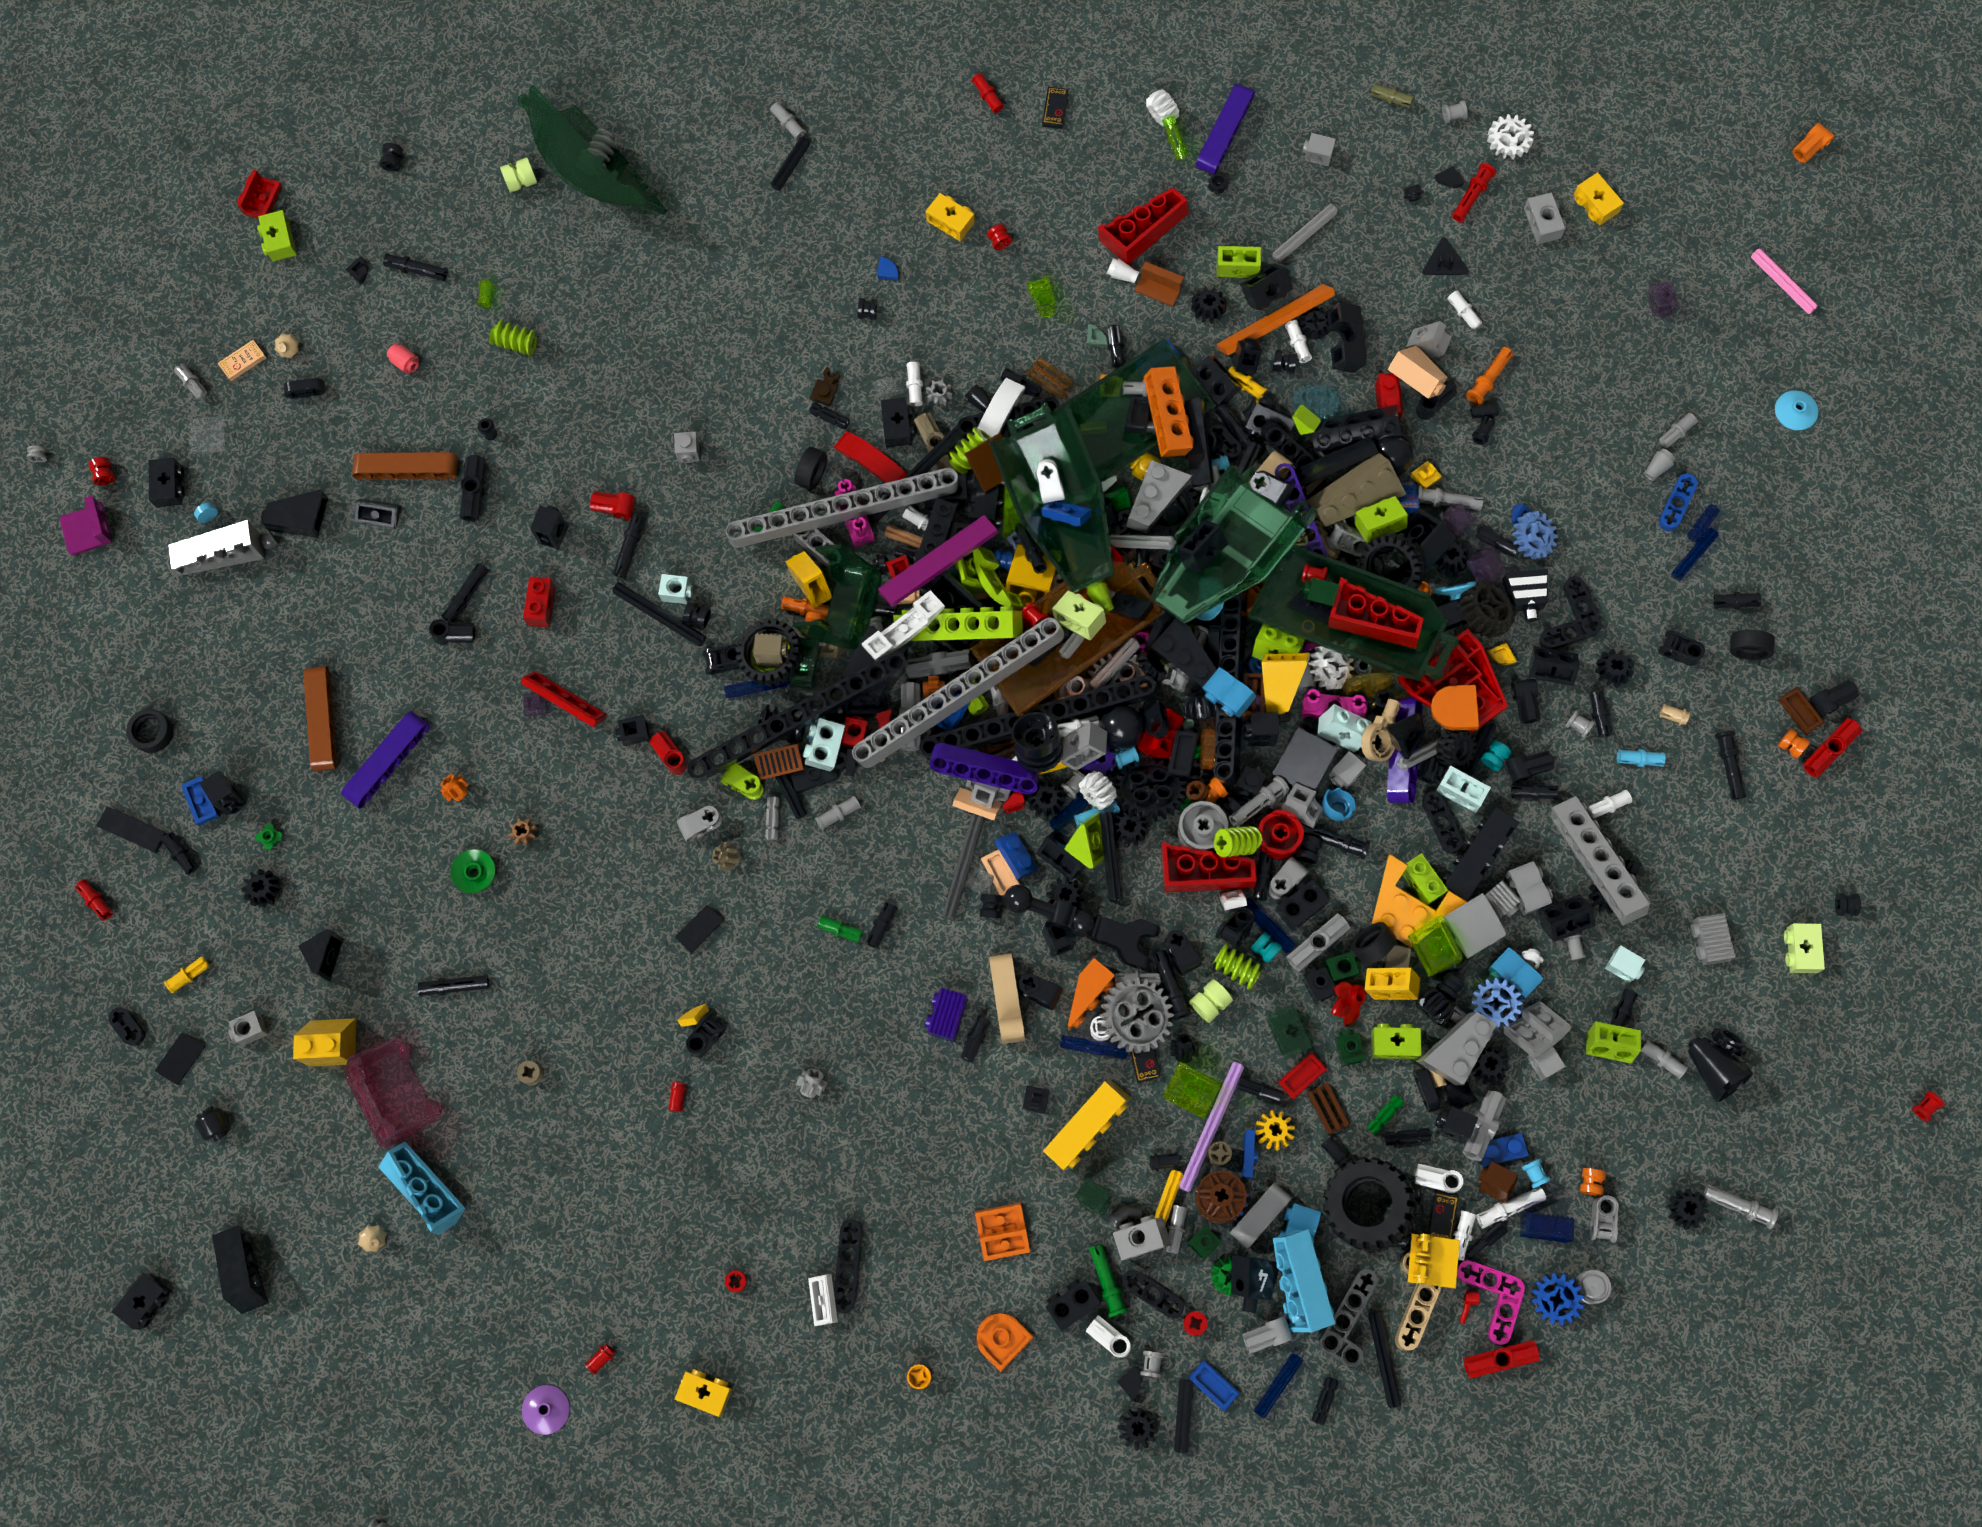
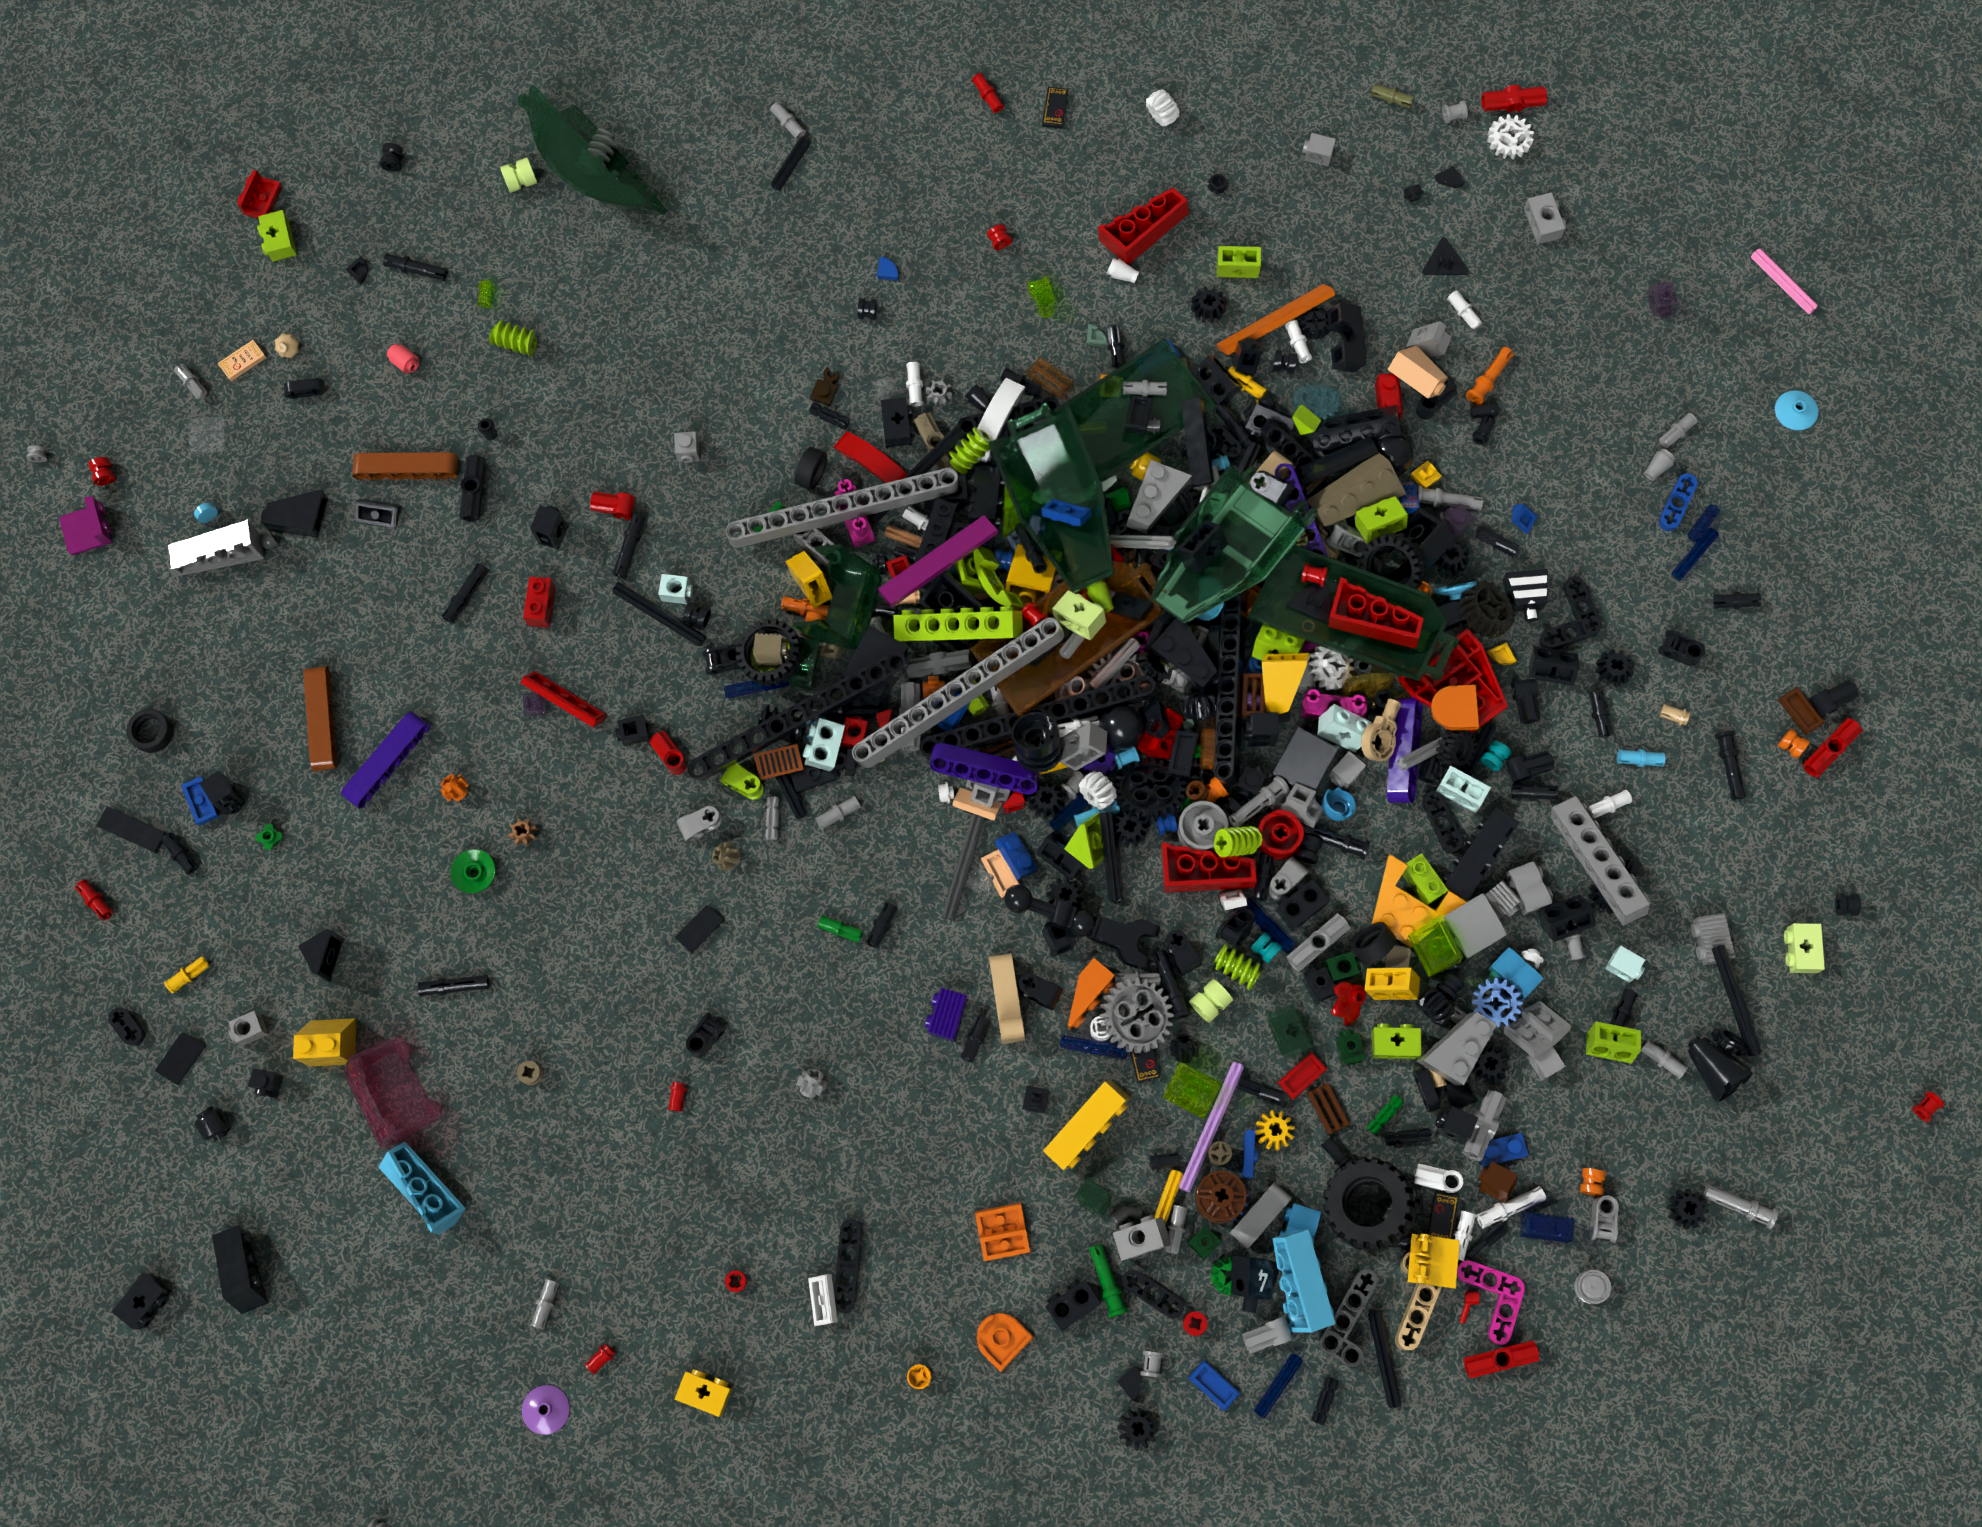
black brick [148,458,185,508] -> none
black gear [241,869,282,908] -> none
tan piece [358,1225,387,1252] -> none
black piece [429,619,476,645] -> none
yellow tile [677,1004,709,1027] -> none
white slope [861,590,945,661] -> none
yellow brick [925,193,975,242] -> none
reddish brown piece [964,432,1020,492] -> none
black wheel [979,894,1004,918] -> none
white piece [1037,459,1065,504] -> none
white piece [1086,1315,1131,1358] -> none
dark orange panel [1134,261,1184,307] -> none
orange brick [1143,366,1193,458] -> none
clear neon green pin [1162,115,1188,160] -> none
black axle [1174,1379,1193,1453] -> none
dark purple beam [1195,83,1255,175] -> none
dark azure brick [1202,667,1256,718] -> none
black brick [1240,263,1293,310] -> none
light grey axle [1272,204,1338,263] -> none
dark green brick [1302,577,1339,606] -> none
black slope [1386,713,1426,759] -> none
red pin [1451,163,1497,223] -> none
clear purple brick [1467,547,1506,584] -> none
medium blue gear [1512,511,1558,559] -> none
medium azure bush [1522,1158,1551,1188] -> none
blue gear [1532,1271,1586,1326] -> none
light grey bush [1565,710,1595,738] -> none
yellow brick [1574,172,1624,226] -> none
black tyre [1730,630,1775,660] -> none
orange piece [1792,122,1835,163] -> none
none -> black brick [248,1068,283,1098]
none -> light grey pin [530,1279,560,1330]
none -> white plate [938,782,954,804]
none -> blue wheel [1156,813,1177,835]
none -> red piece [1481,85,1547,113]
none -> black axle [1712,945,1761,1056]

